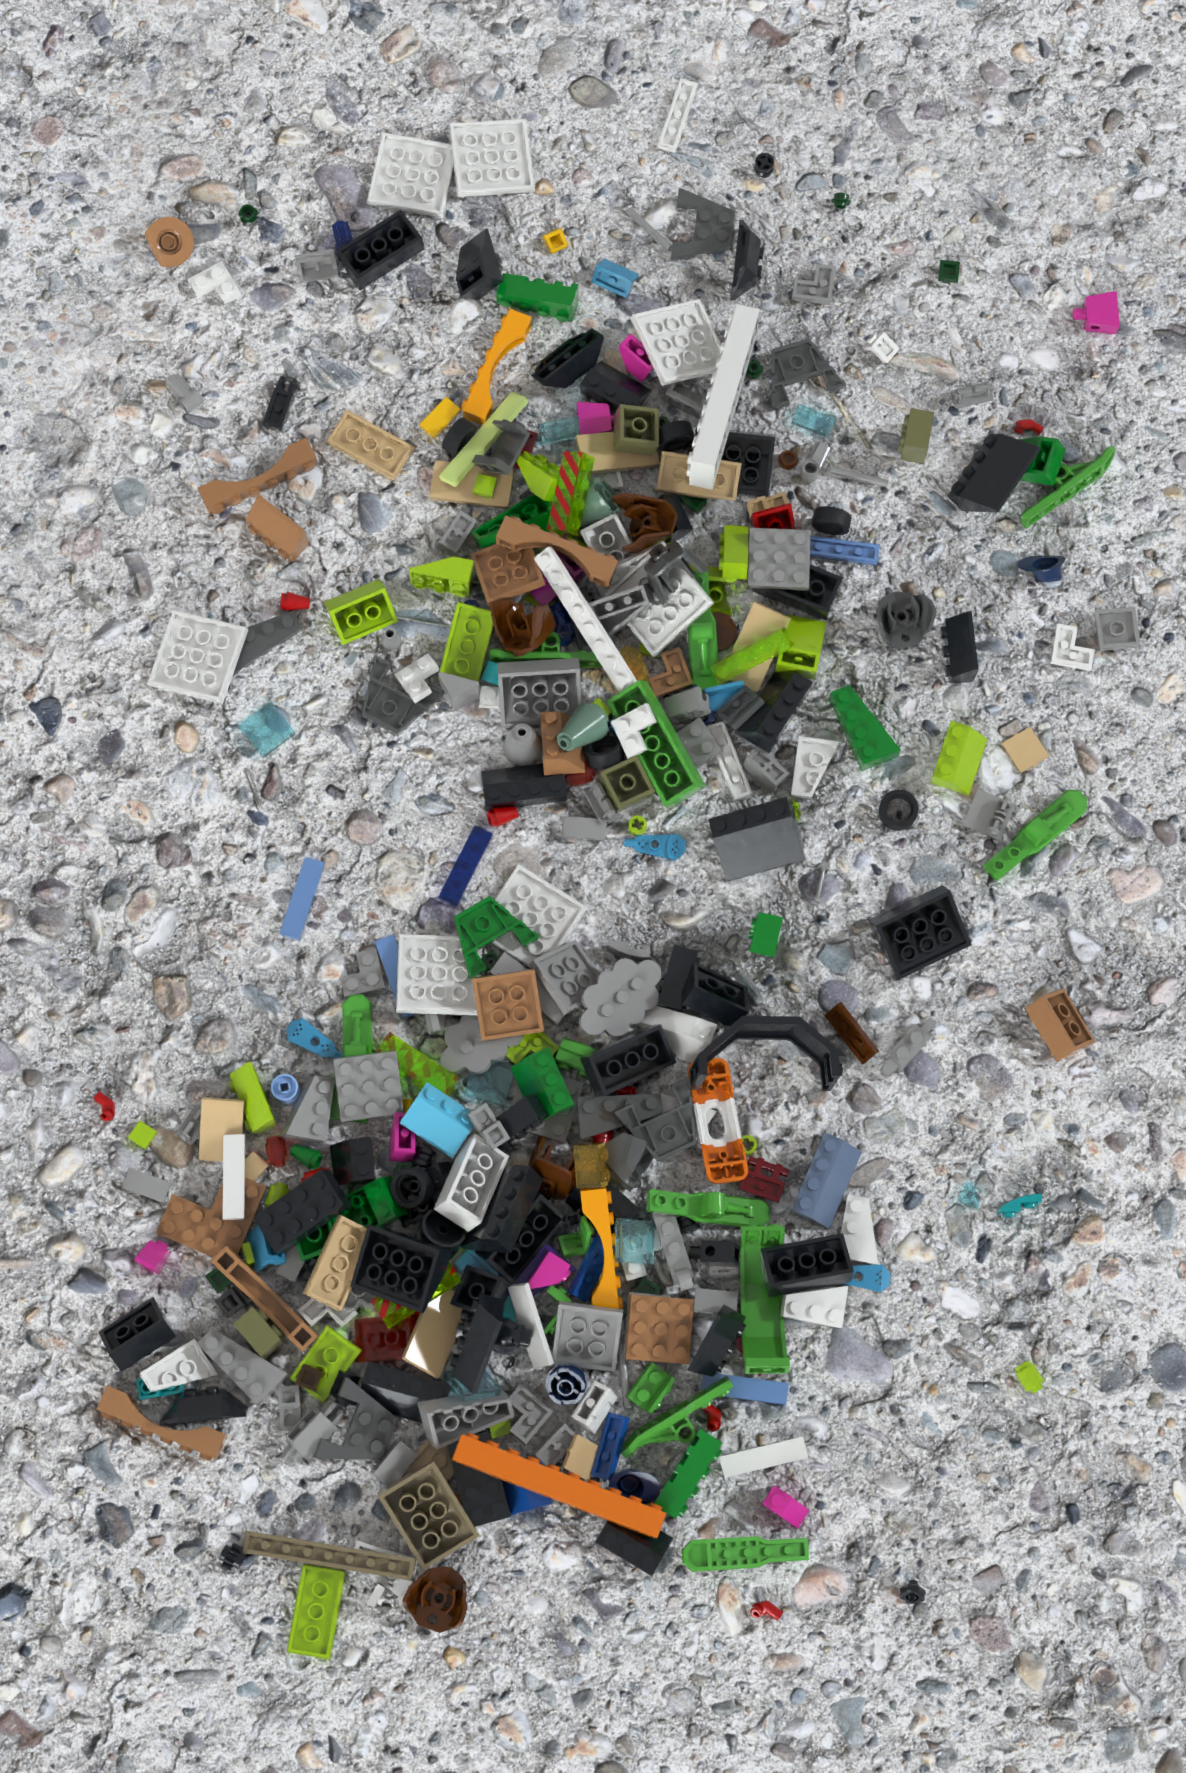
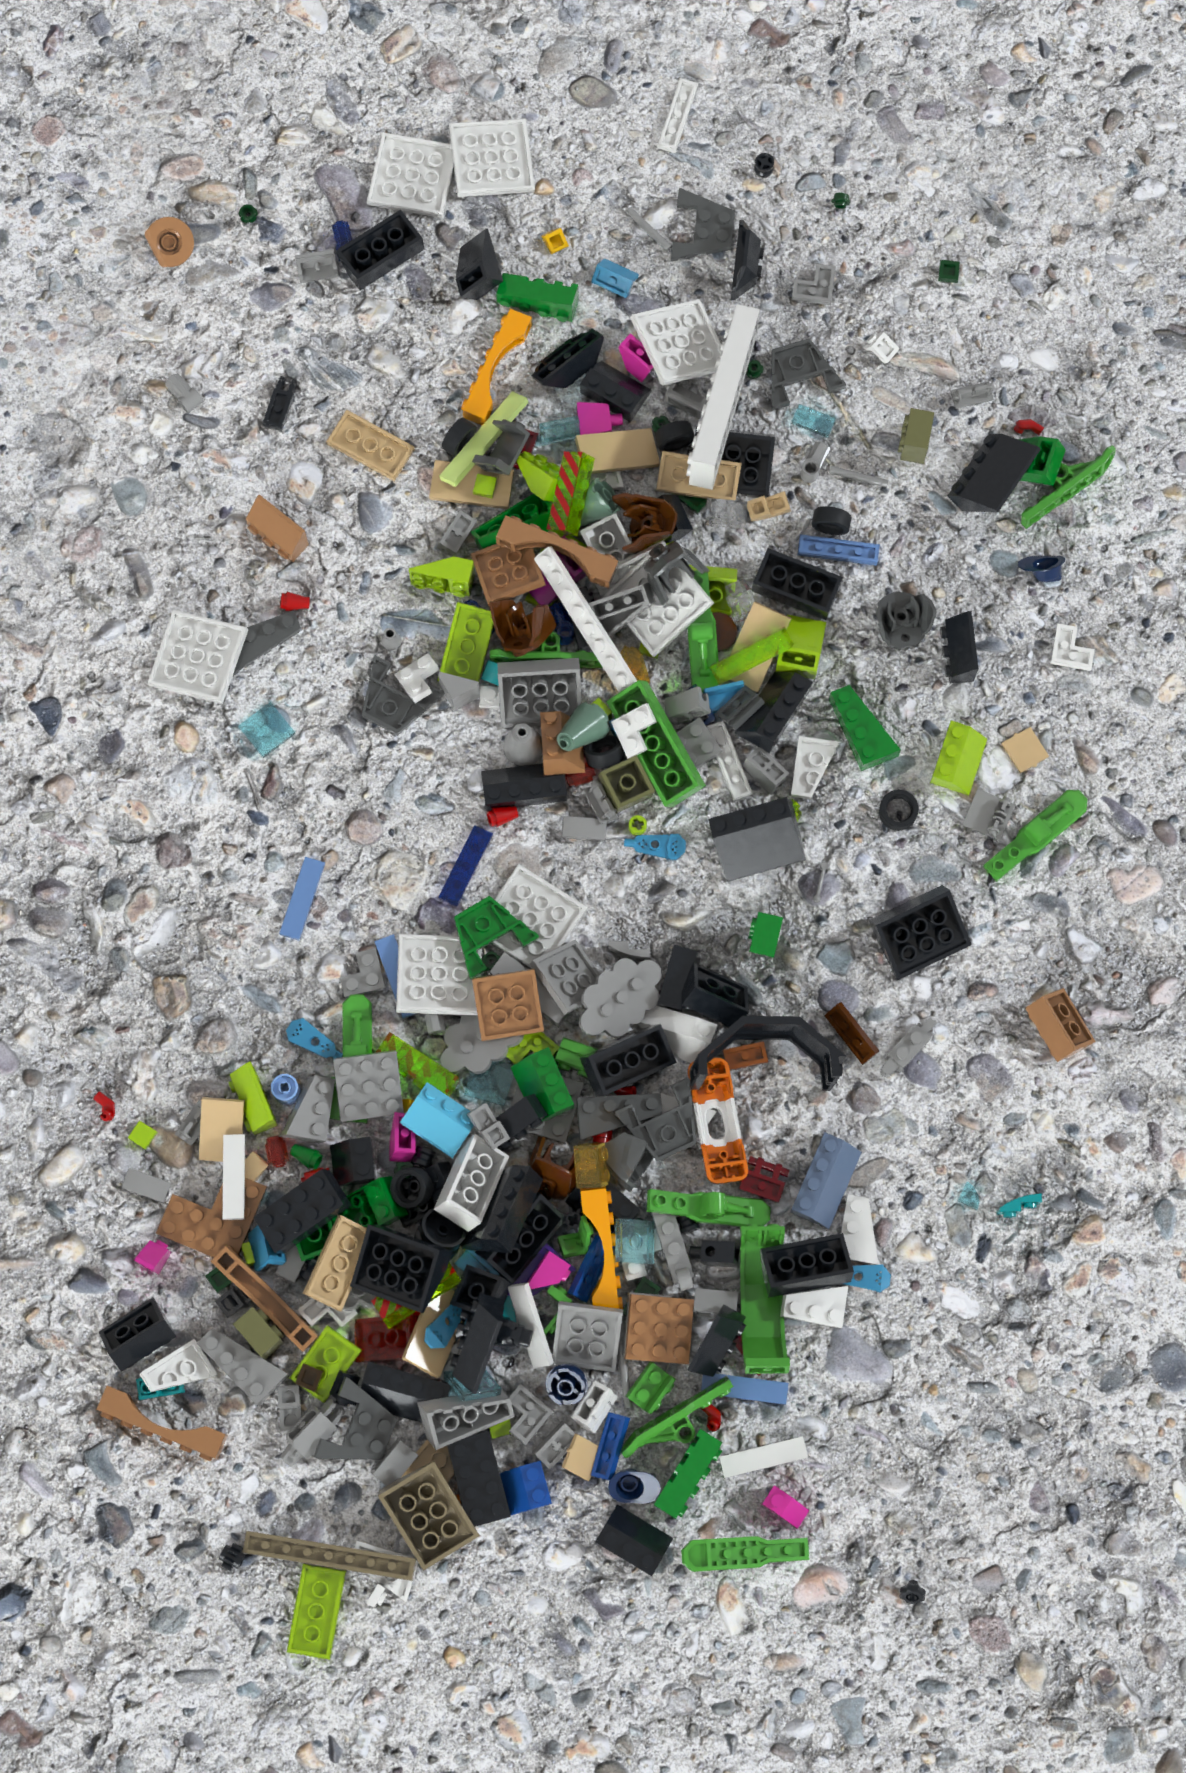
black wedge [160,1386,248,1426] -> none
white plate [187,261,241,305] -> none
medium nougat arch [198,438,318,515] -> none
lime brick [265,1182,291,1209] -> none
lime slope [324,578,398,645] -> none
reddish brown piece [402,1566,467,1633] -> none
yellow tile [419,397,461,439] -> none
orange brick [451,1432,666,1539] -> none
olive brick [614,404,659,455] -> none
medium nougat plate [648,647,693,698] -> none
lime brick [719,525,749,580] -> none
lime bush [741,1135,757,1155] -> none
light grey plate [748,528,811,590] -> none
red slope [750,503,796,530] -> none
red arm [750,1600,784,1621] -> none
reddish brown plate [778,450,798,470] -> none
lime brick [1015,1360,1045,1394] -> none
dark pink torso [1072,291,1120,334] -> none
light grey plate [1094,607,1140,651] -> none
none -> dark azure piece [424,1304,462,1349]
none -> dark orange plate [723,1041,768,1071]

